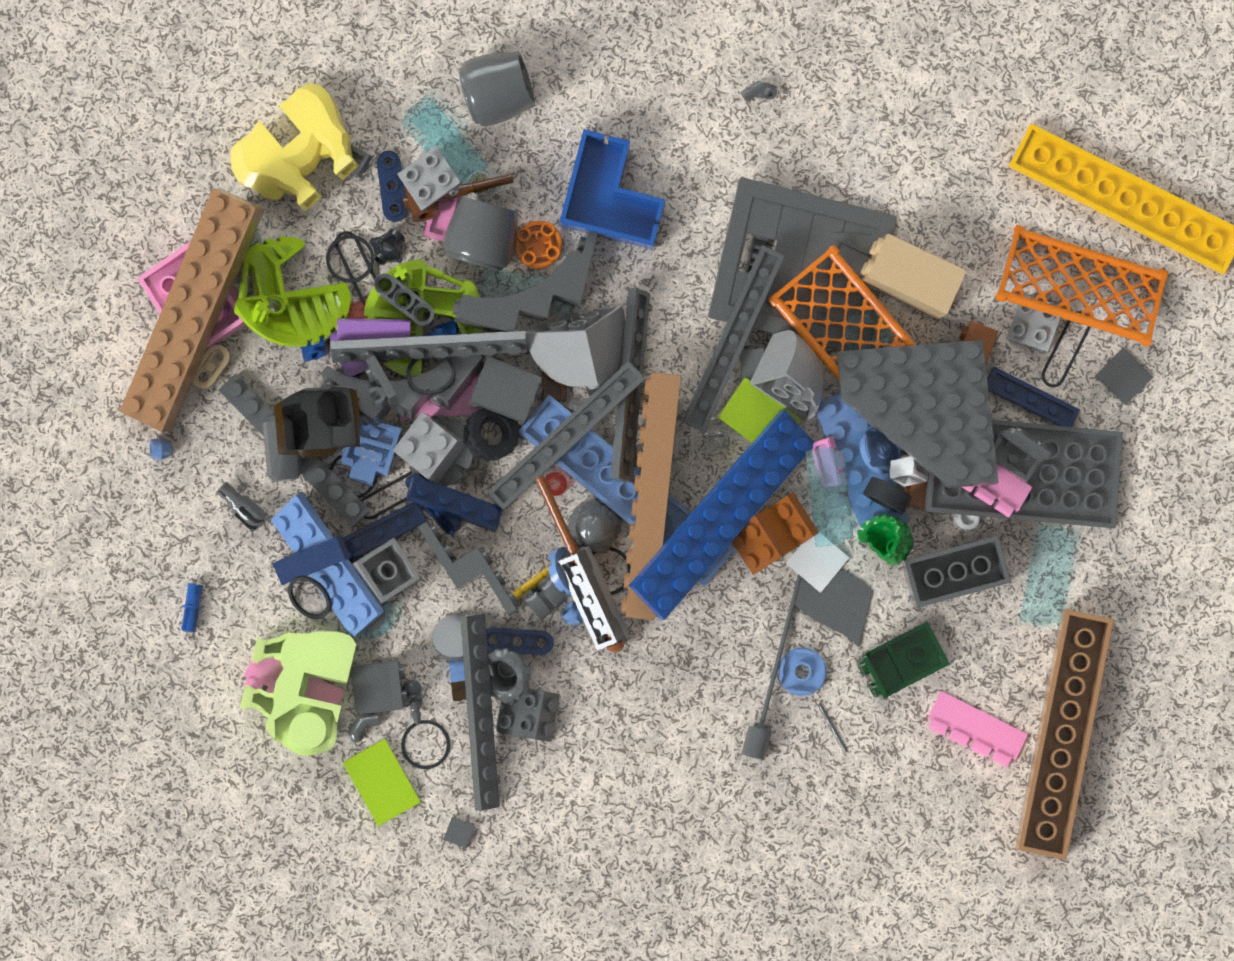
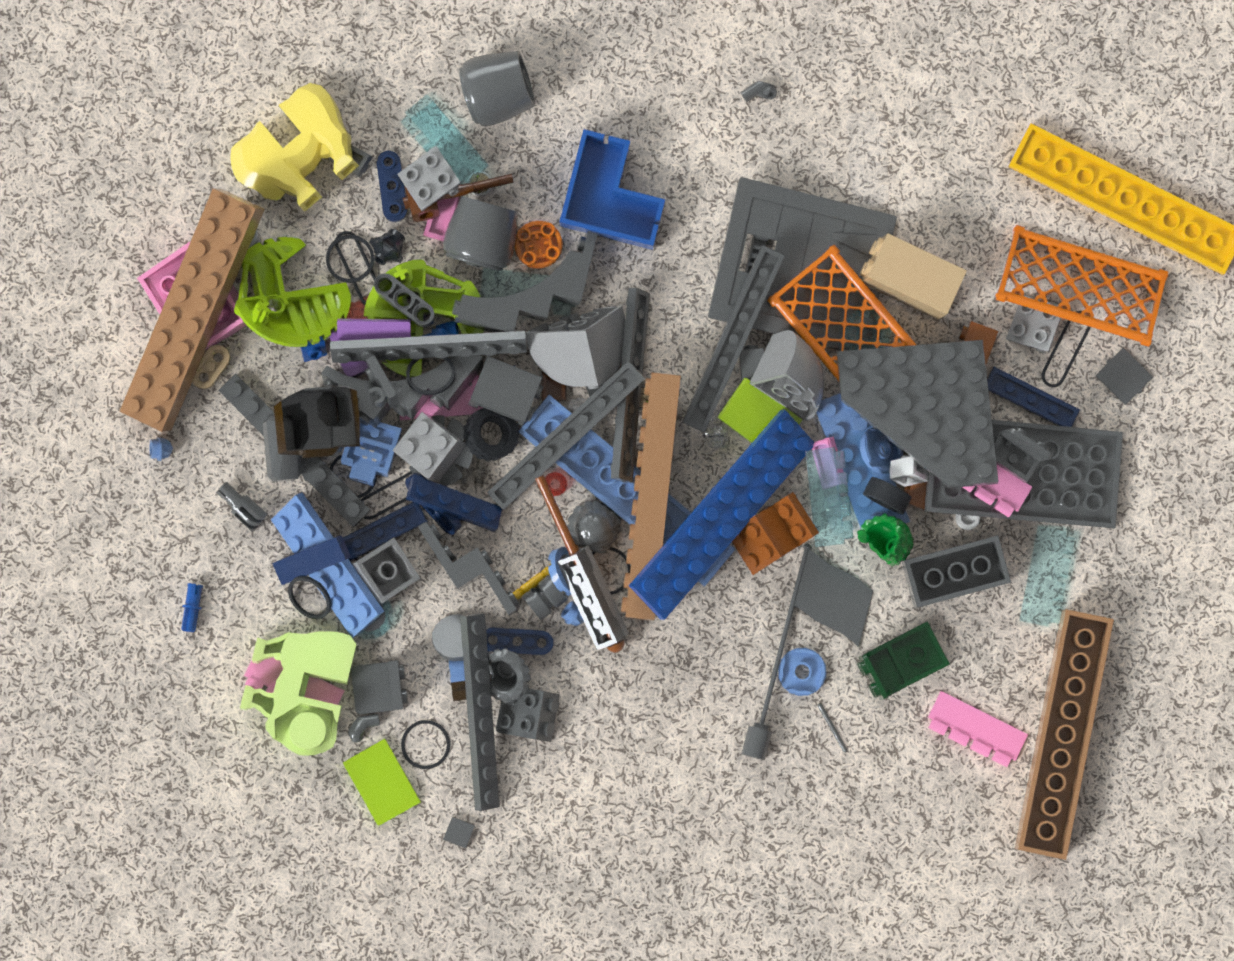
dark grey bar [402,680,422,725] -> none
white sticker [786,532,849,593] -> none

